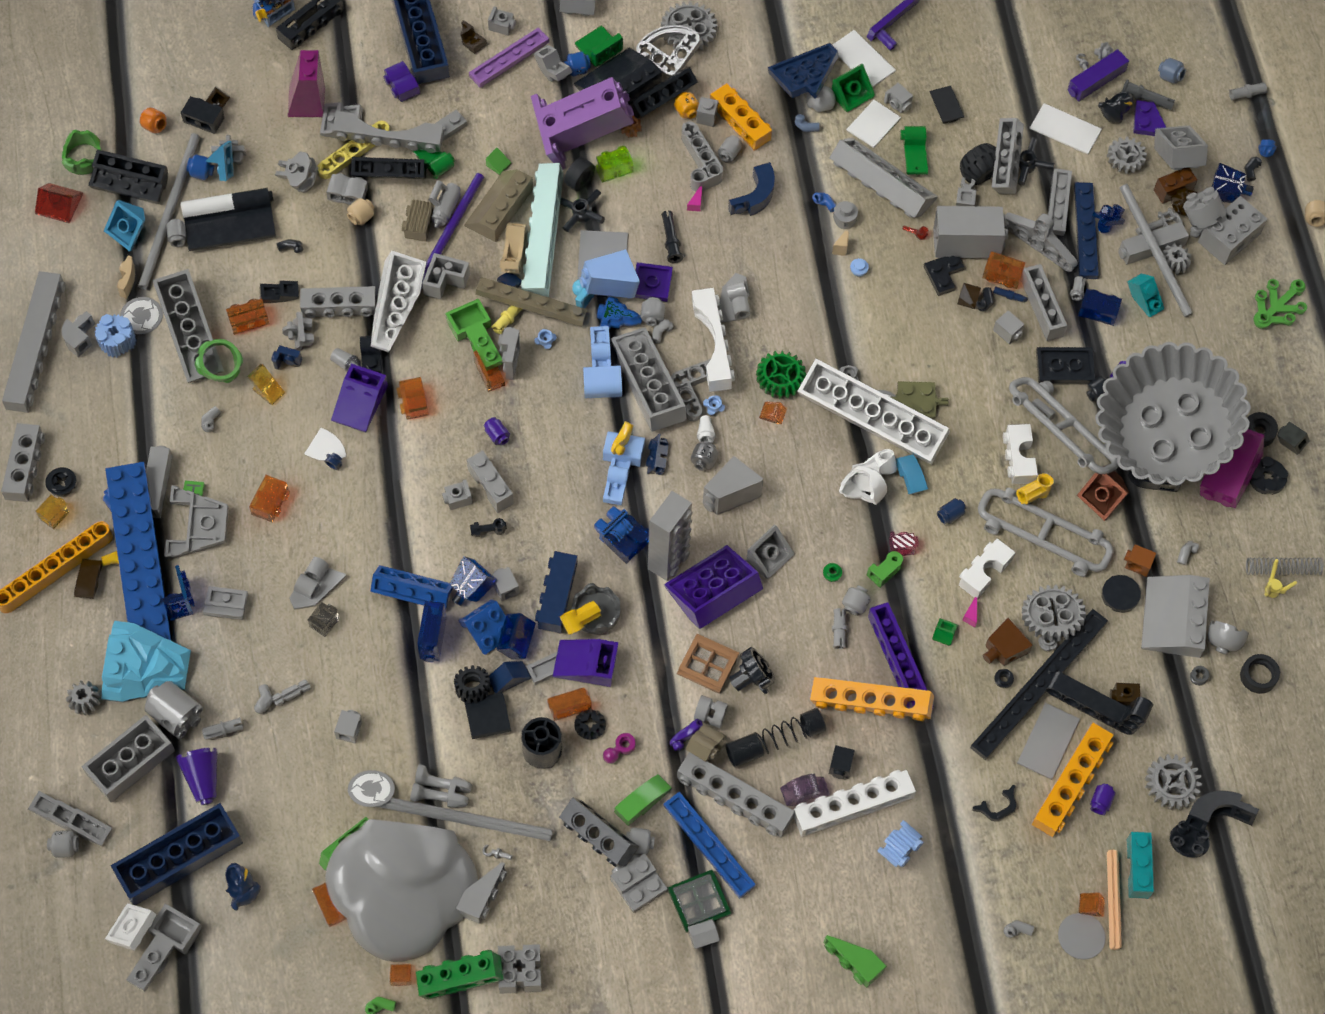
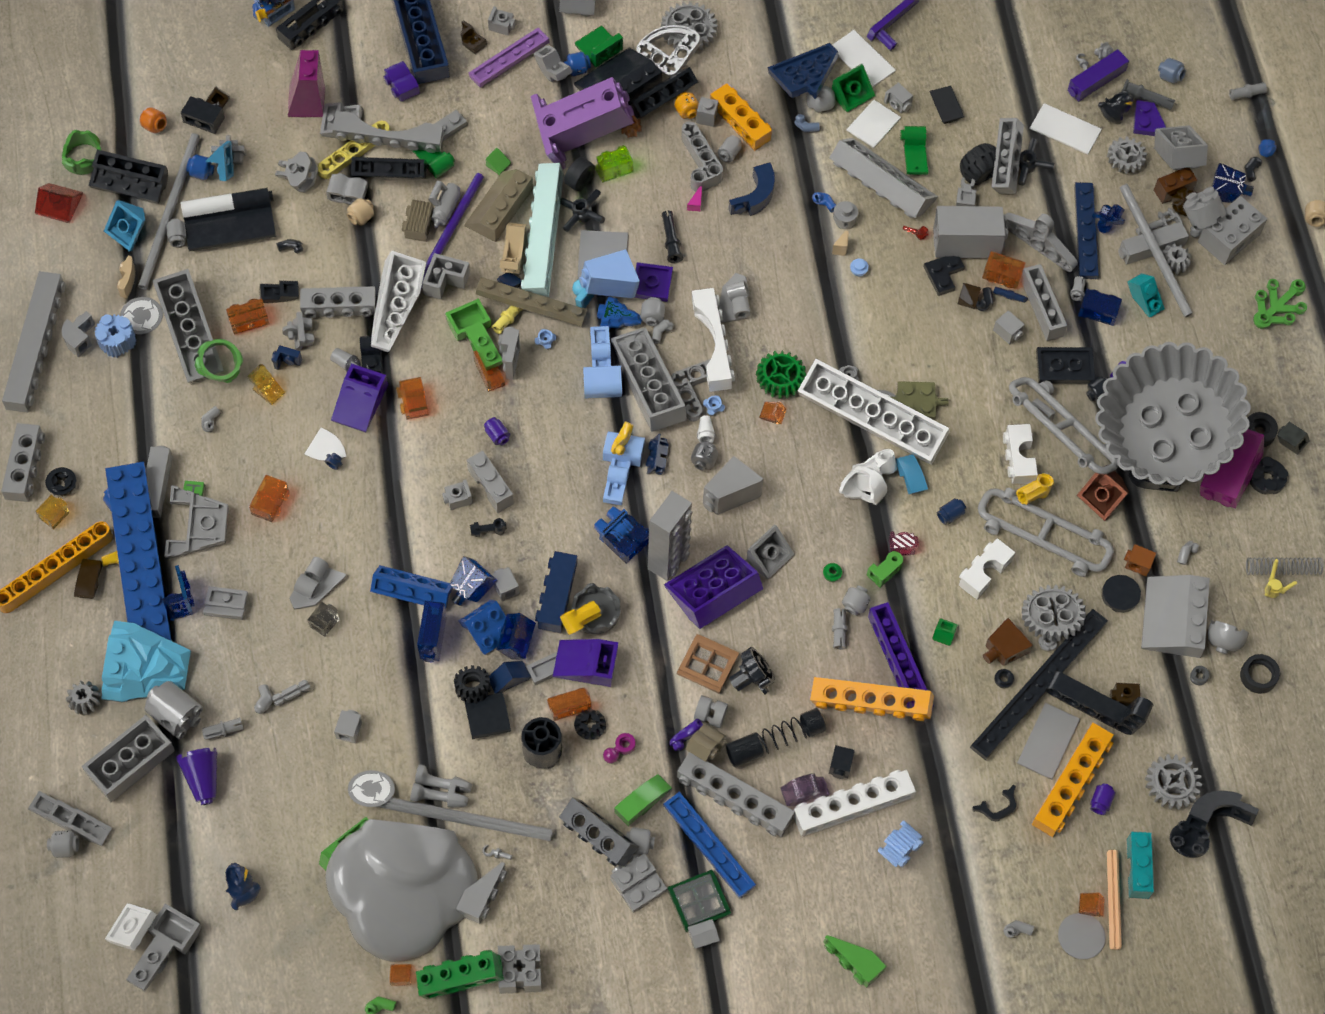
dark blue brick [110,802,243,906] -> none
clear orange plate [312,883,346,927] -> none
dark pink piece [962,597,977,627] -> none
light grey gear [1048,168,1072,236] -> none

